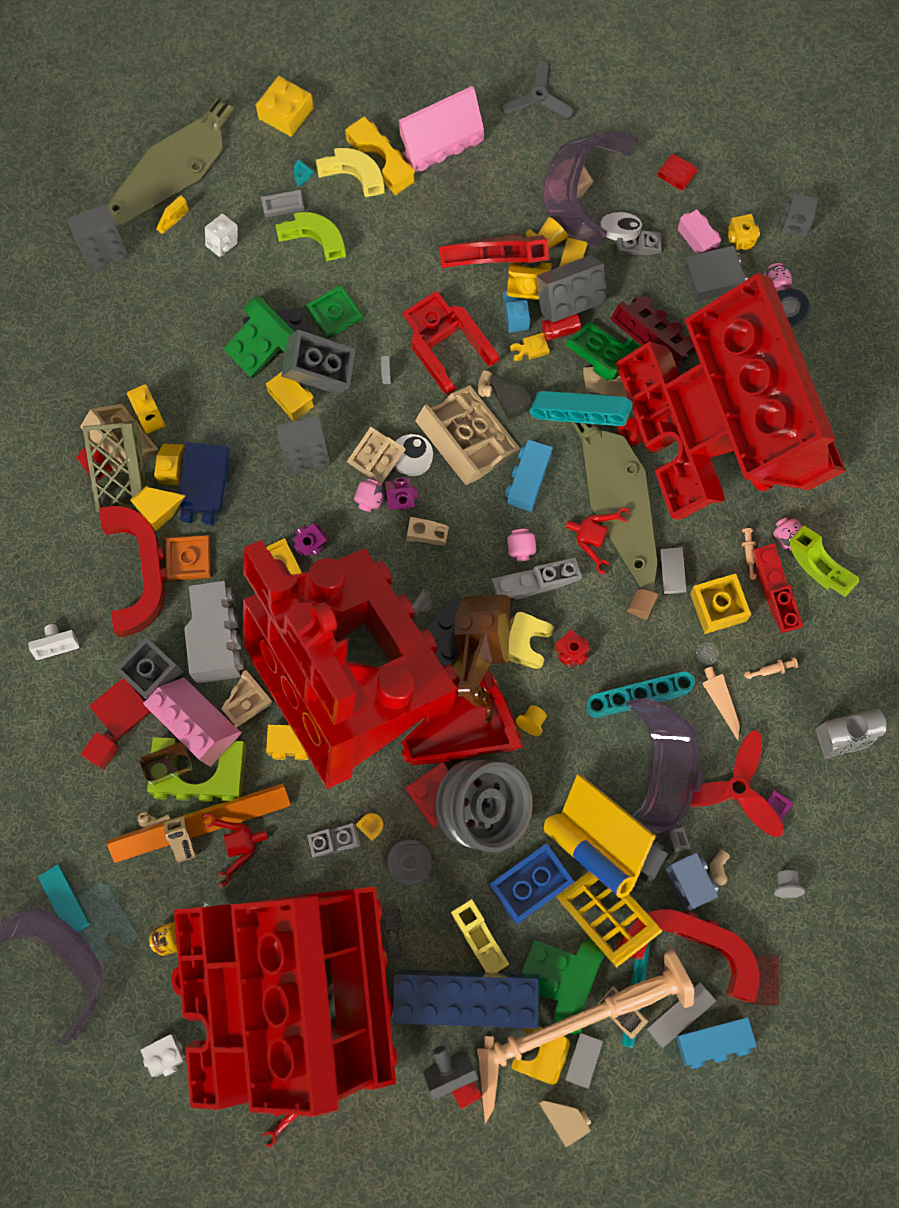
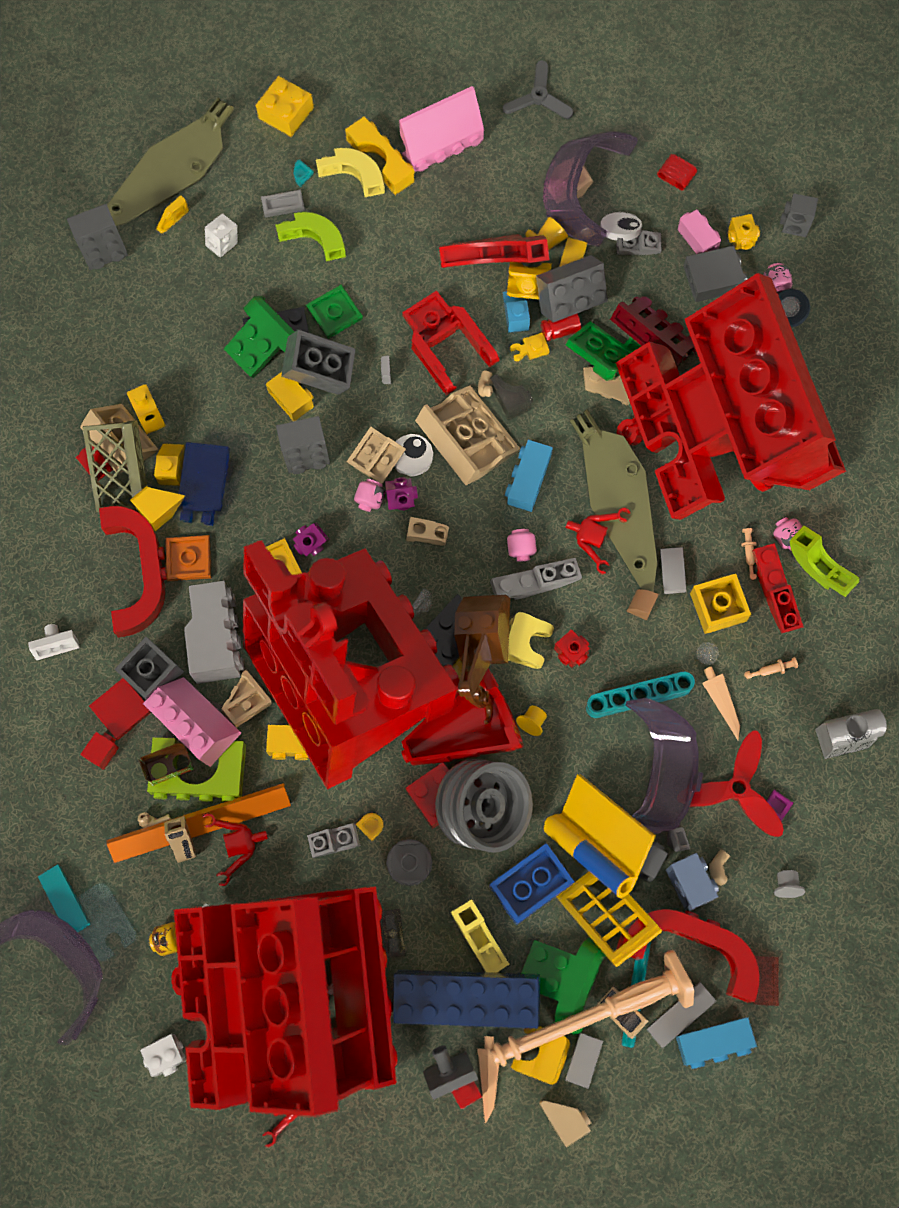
teal beam [530,391,633,426] -> none

